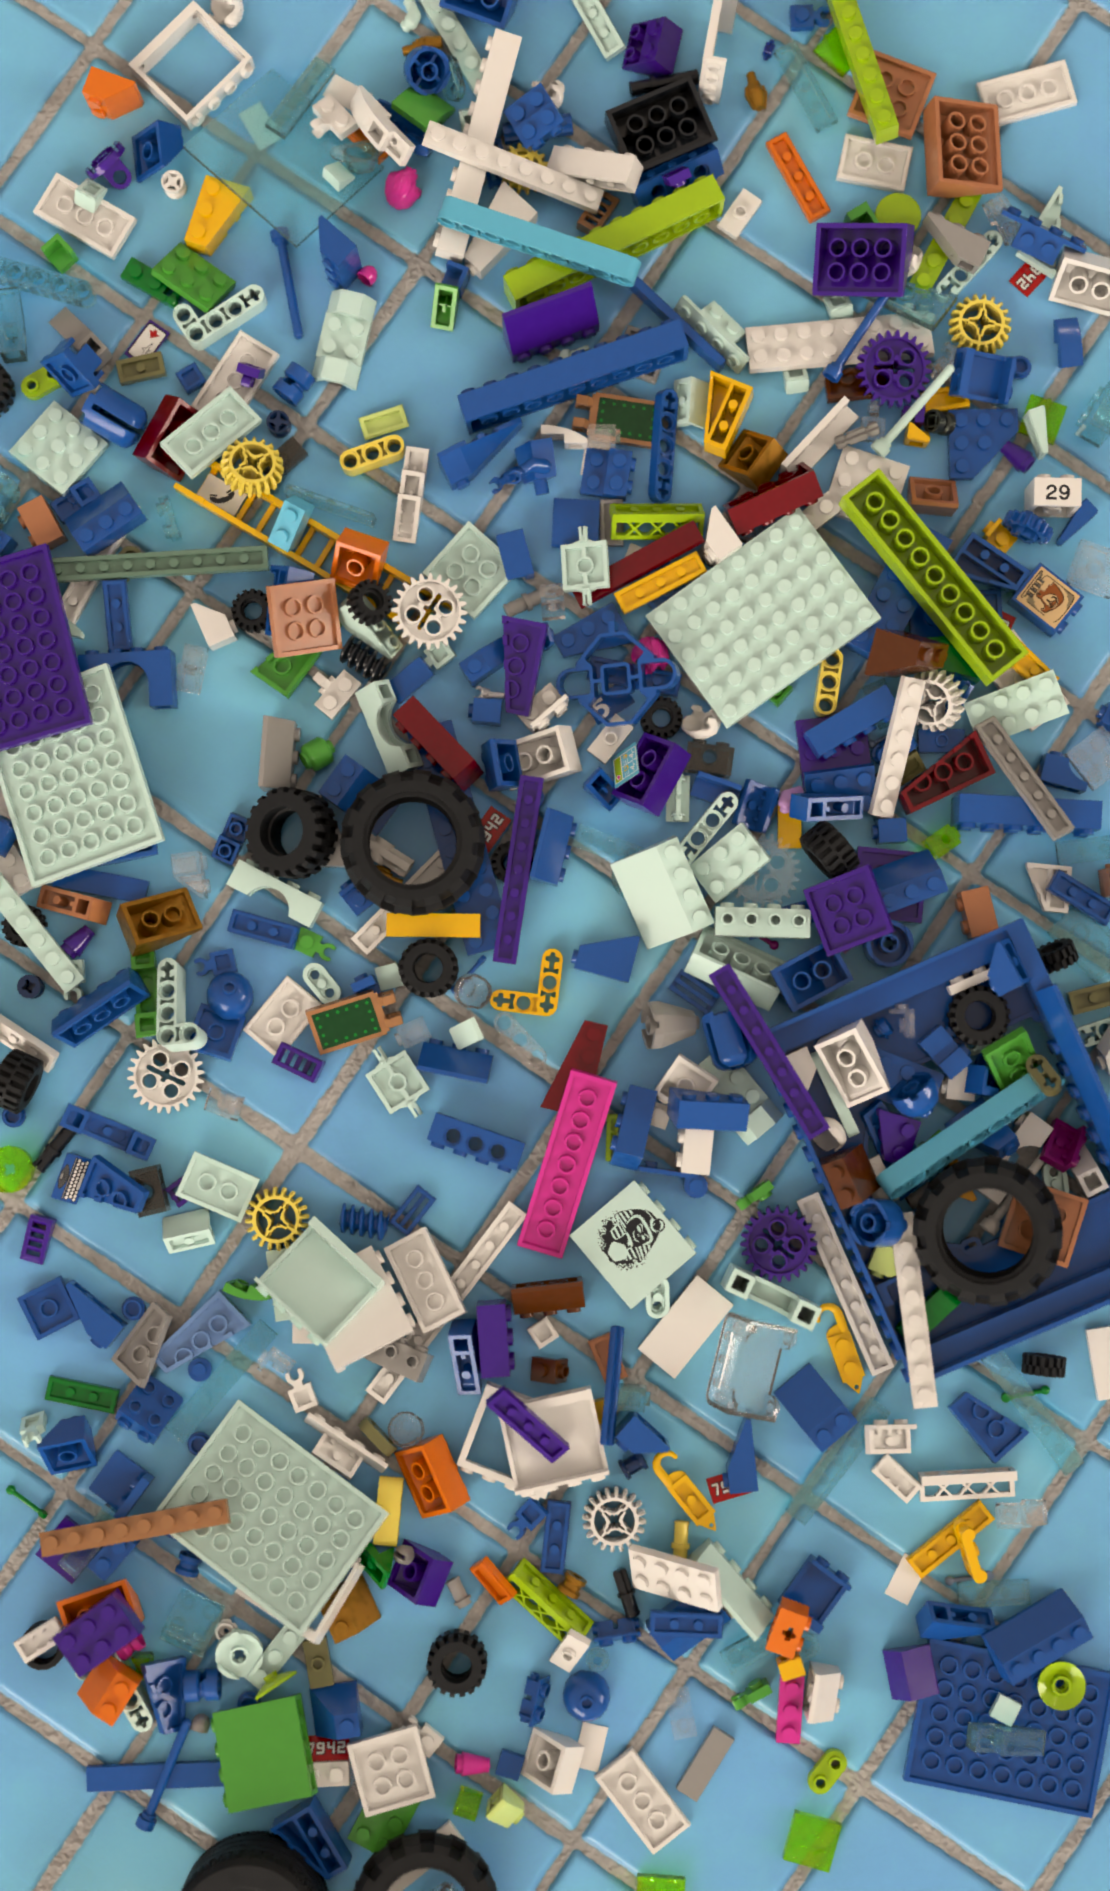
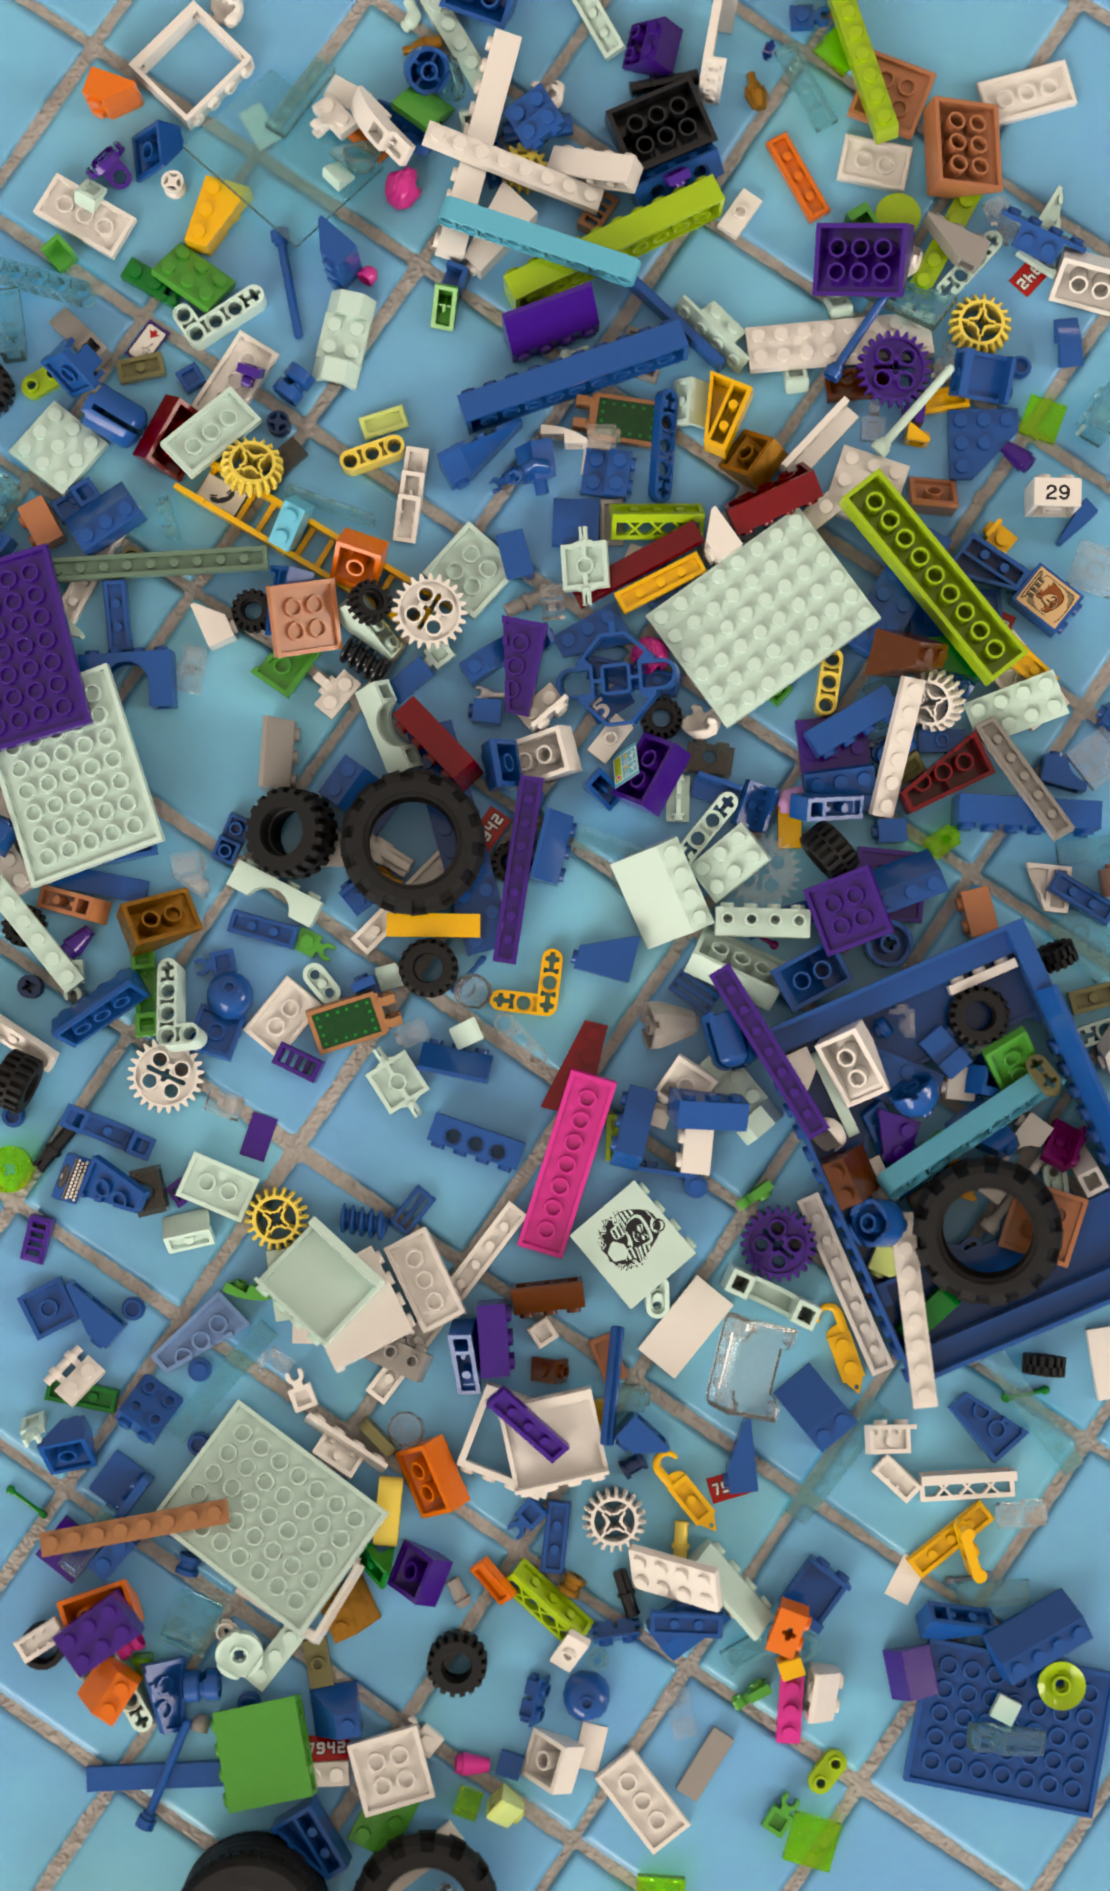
light grey wing [111,1302,173,1389] -> none
lime dish [255,1670,297,1701] -> none
bright green head [299,737,335,771] -> none
light grey hinge [393,1545,414,1565] -> none
light grey axle [834,421,880,450] -> none
pearl dark grey wheel [923,409,956,436] -> none
blue slope [987,938,1031,997] -> none
blue gear [1002,509,1054,545] -> none
light aqua slope [1023,405,1048,460] -> none
none -> white plate [43,1345,106,1408]
none -> dark purple sticker [239,1112,278,1162]
none -> bright green plate [760,1790,800,1839]

